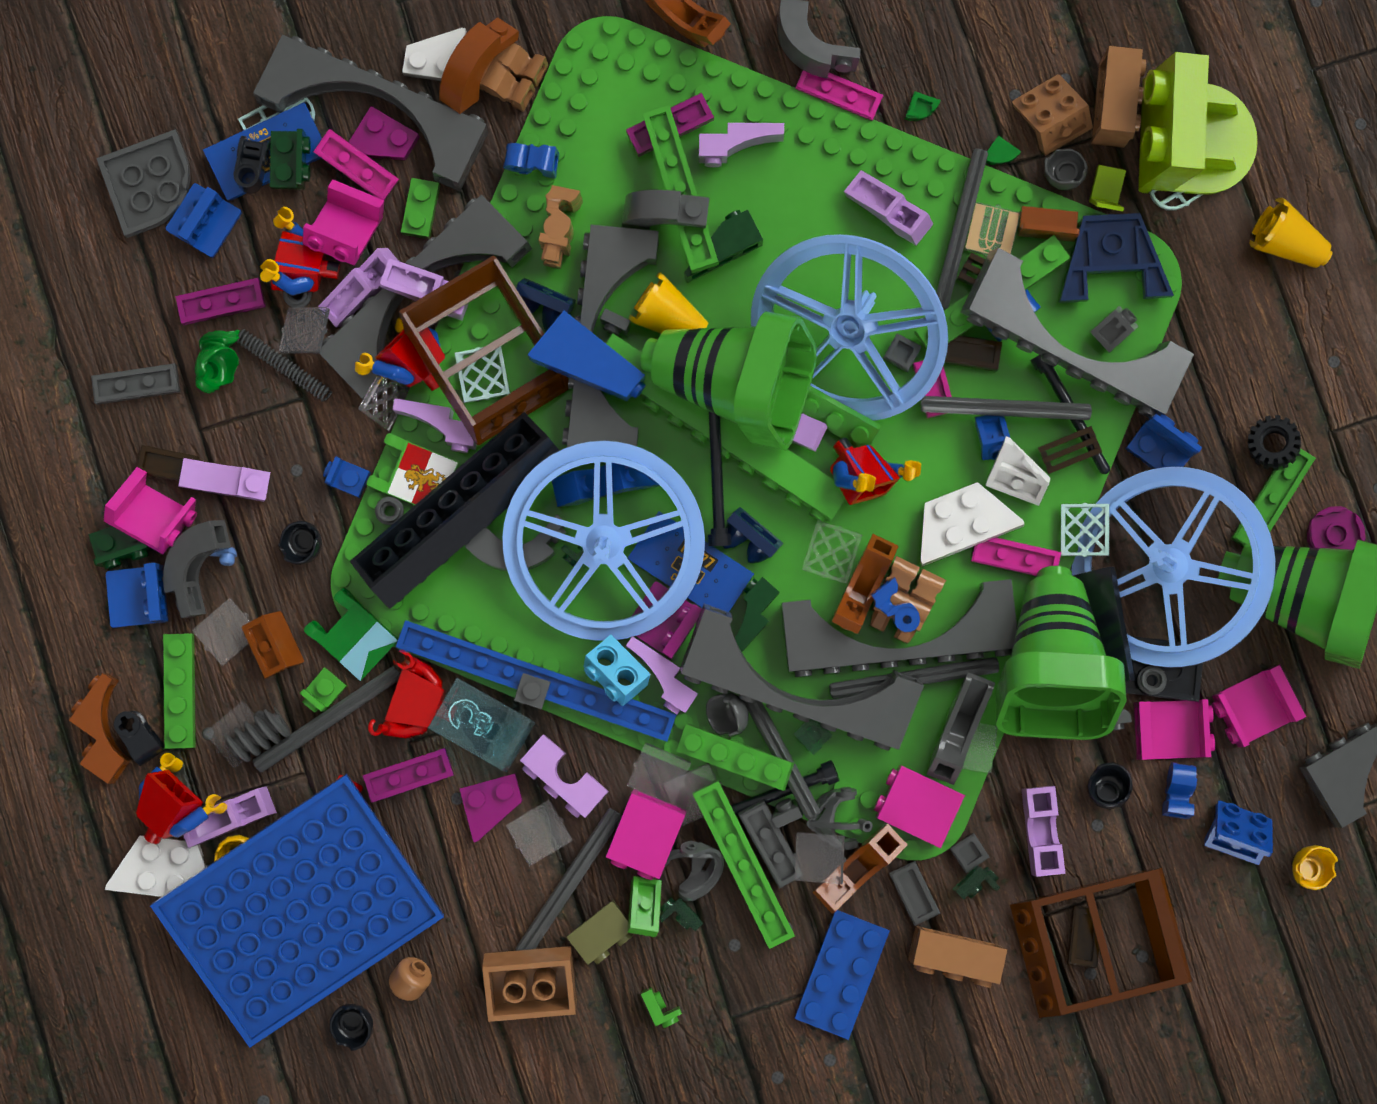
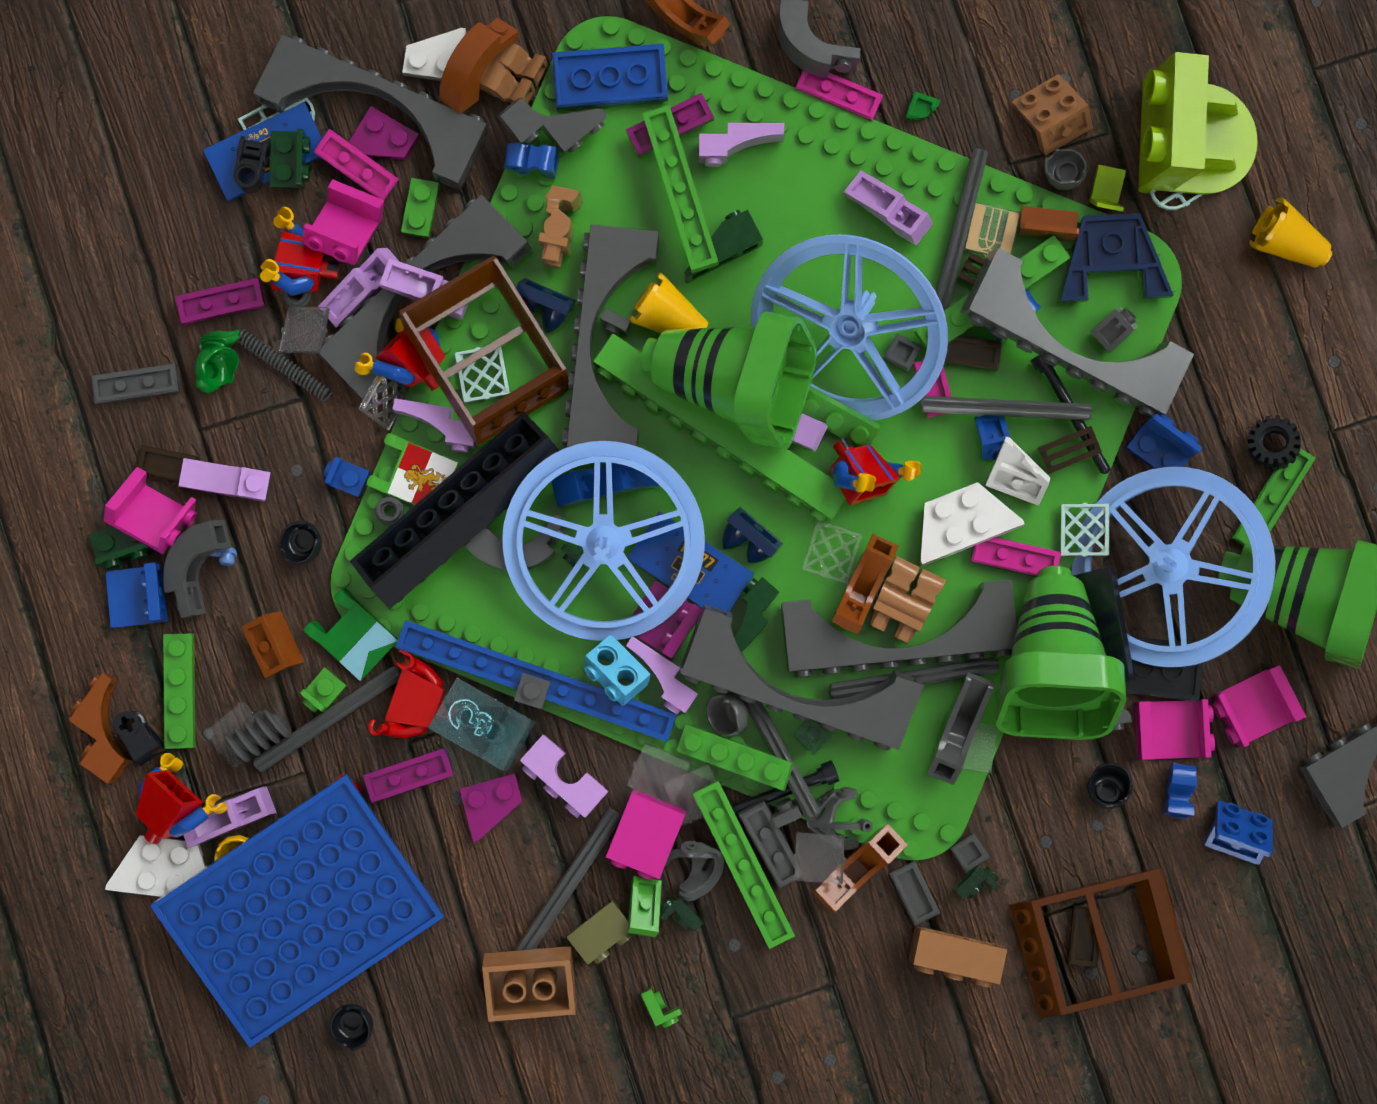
dark grey plate [96,129,191,238] -> none
blue bracket [166,183,242,258] -> none
clear piece [192,598,251,666] -> none
medium nougat head [389,957,432,1001] -> none
clear piece [506,800,573,866] -> none
blue slope [527,310,646,401] -> none
dark grey arch [622,190,710,230] -> none
black piece [708,411,731,546] -> none
blue plate [794,910,890,1040] -> none
blue leg [870,577,920,632] -> none
dark pink panel [873,765,965,848] -> none
green tile [986,136,1021,165] -> none
lavender arch [1021,786,1065,877] -> none
medium nougat brick [1091,46,1146,148] -> none
dark grey plate [1137,666,1167,695] -> none
yellow hair [1292,845,1338,890] -> none
magenta tile [1307,506,1366,550] -> none
none -> dark grey arch [496,98,608,153]
none -> blue tile [552,44,668,110]

